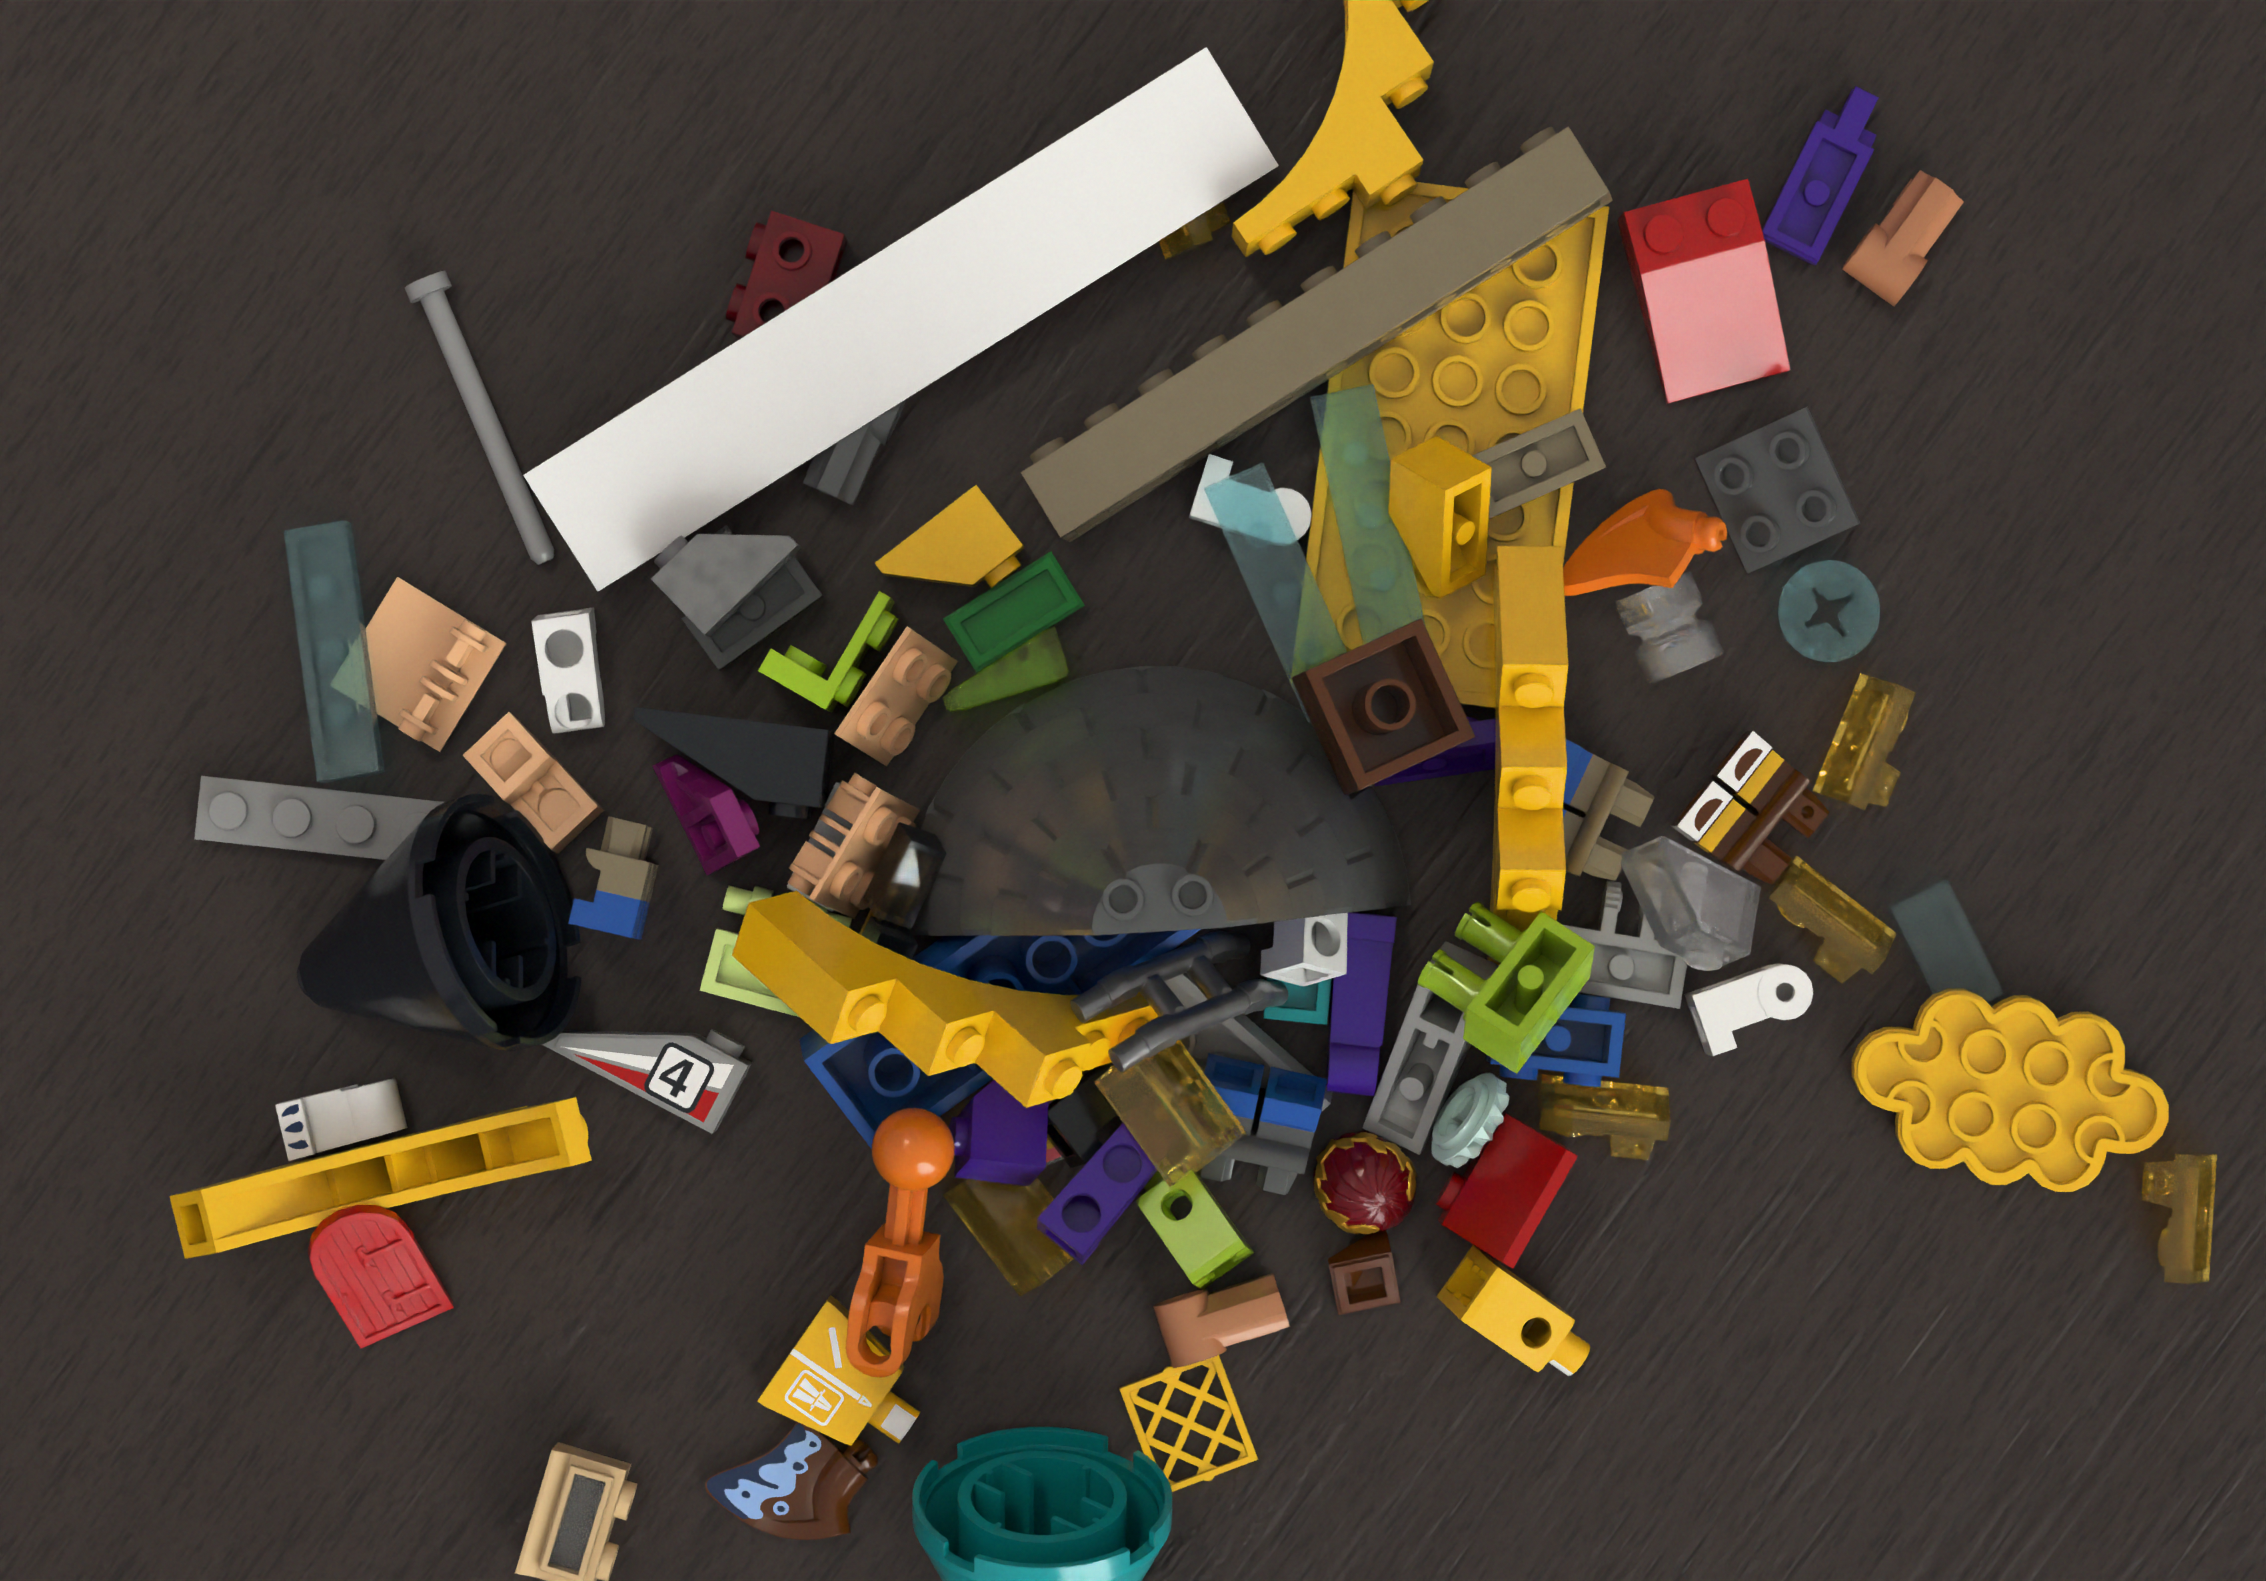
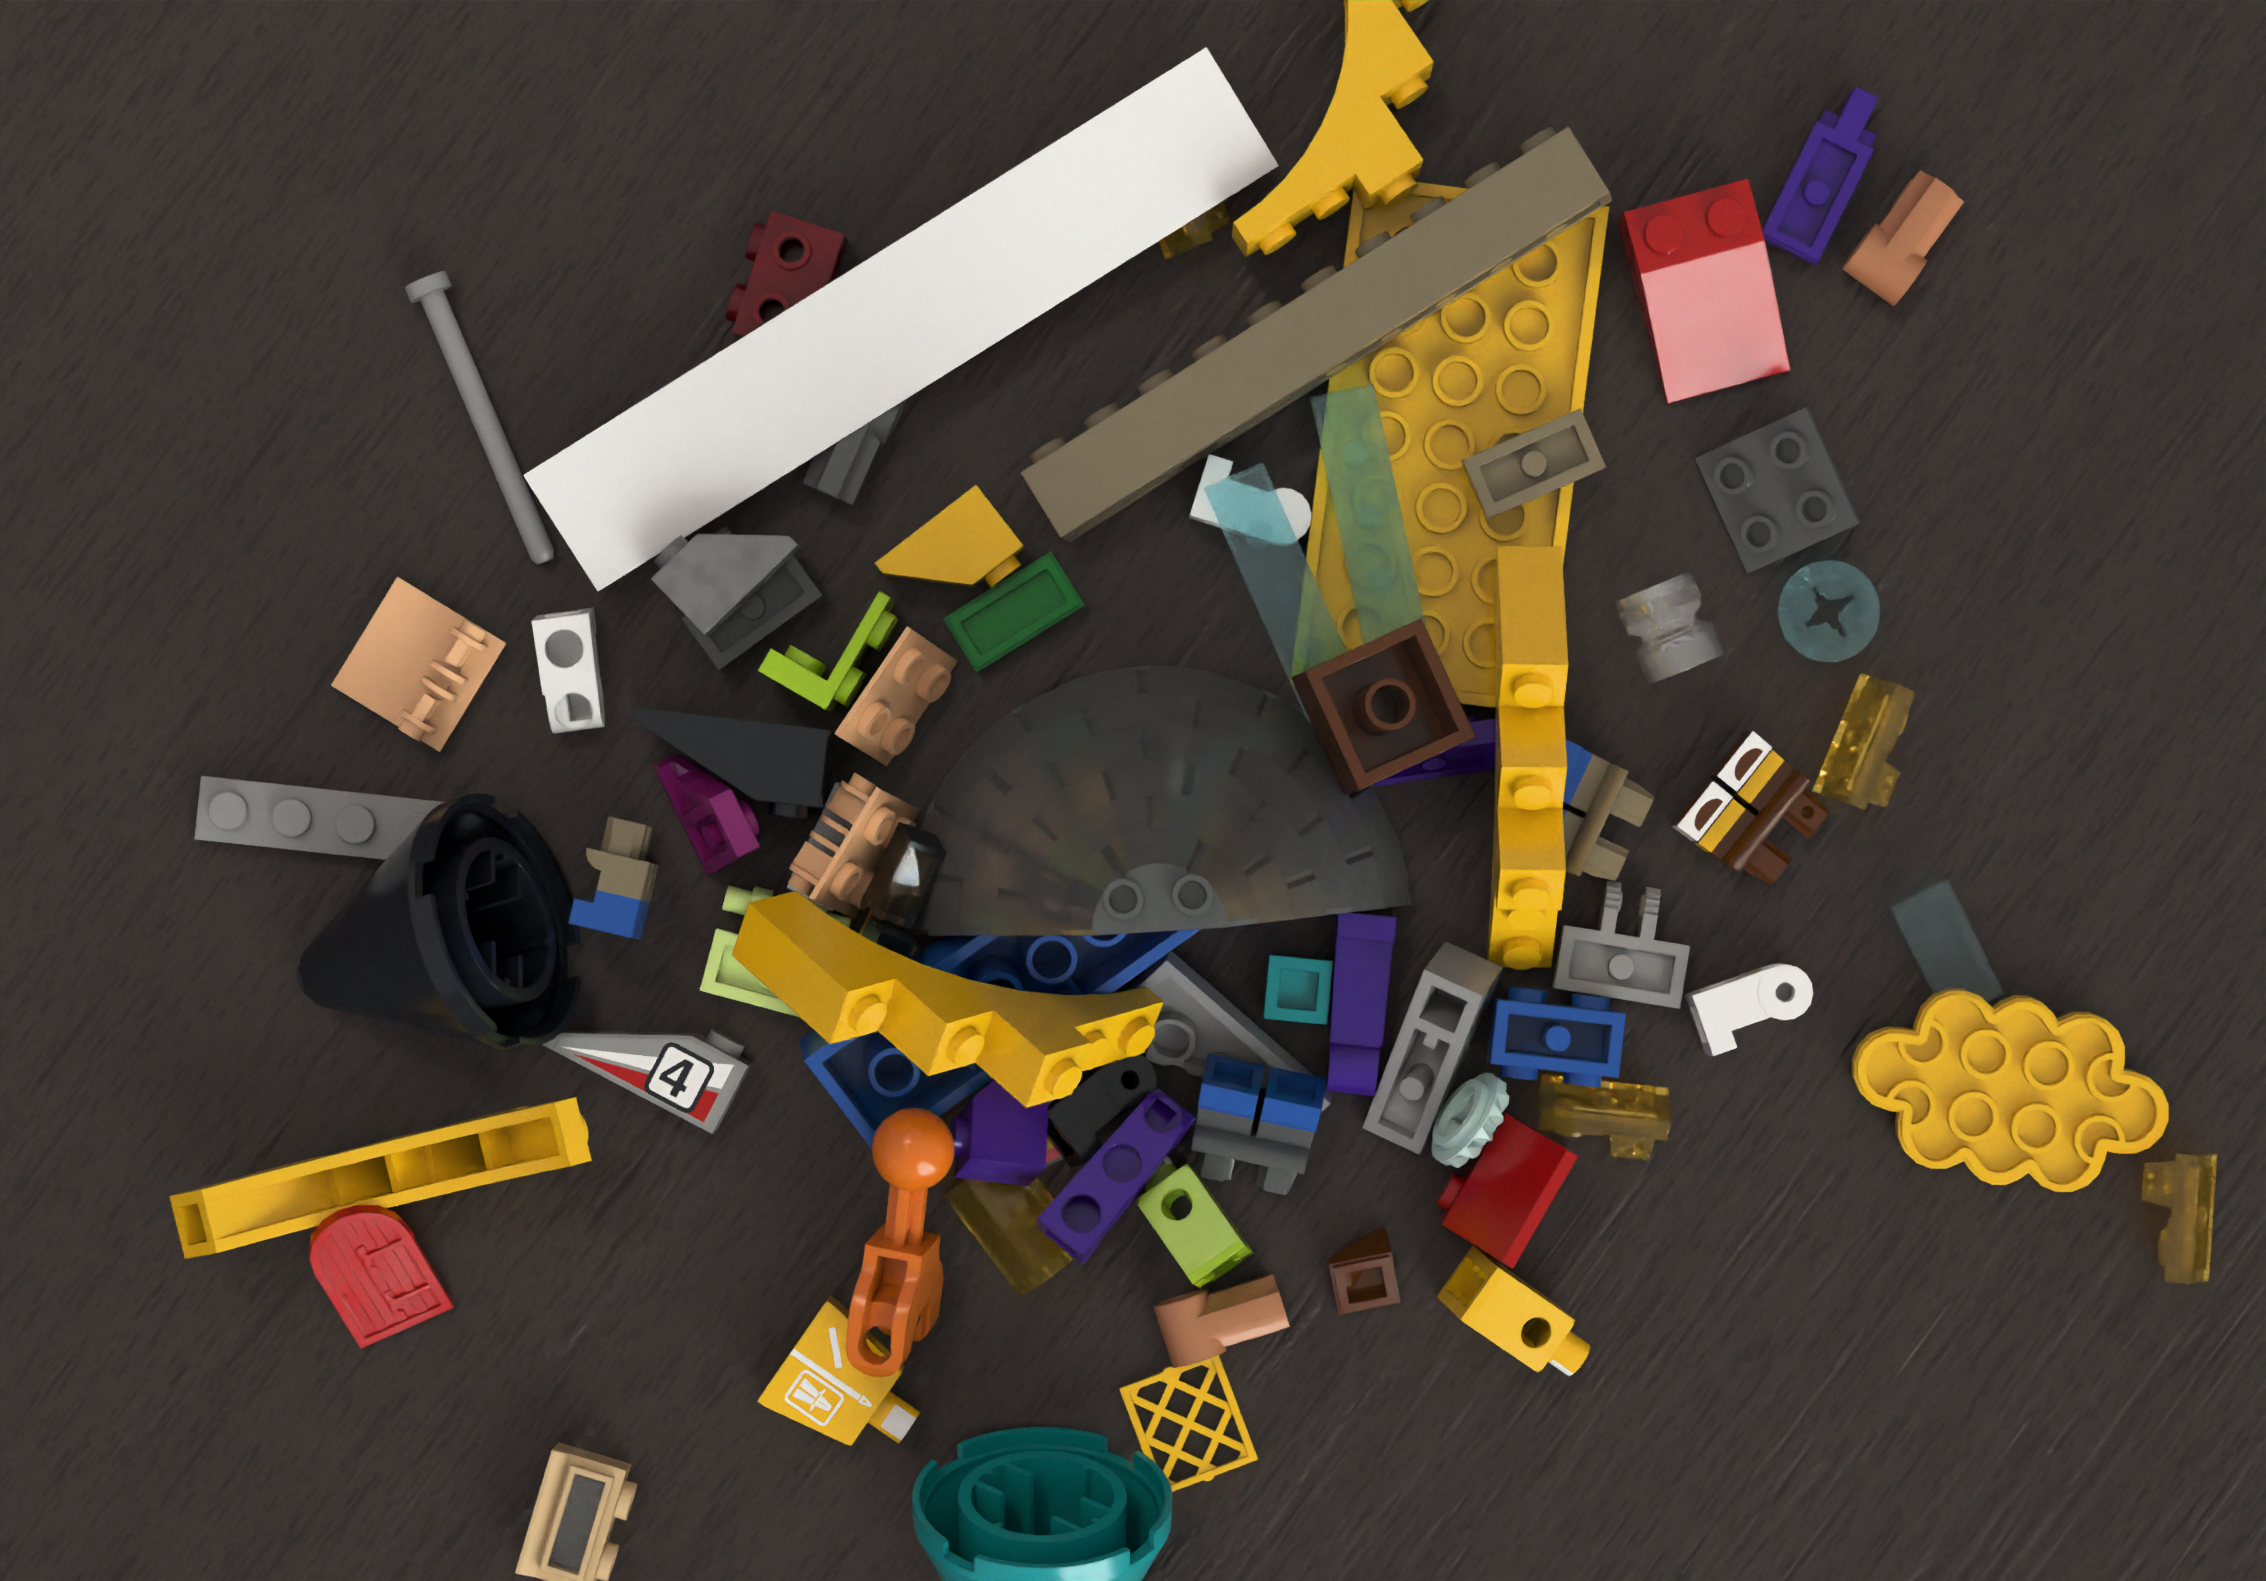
white leg [275,1078,407,1161] -> none
clear light blue tile [284,520,385,784] -> none
light nougat slope [463,712,604,854] -> none
arm [705,1422,878,1540] -> none
clear neon green slope [943,627,1070,714] -> none
flat silver piece [1070,931,1288,1072] -> none
clear yellow hinge [1094,1040,1247,1187] -> none
white leg [1260,913,1348,987] -> none
dark red hair [1313,1131,1418,1234] -> none
yellow slope [1388,436,1492,599] -> none
lime brick [1418,901,1595,1074] -> none
orange arm [1563,489,1727,596] -> none
clear slope [1621,836,1761,971] -> none
clear yellow hinge [1769,855,1897,983] -> none

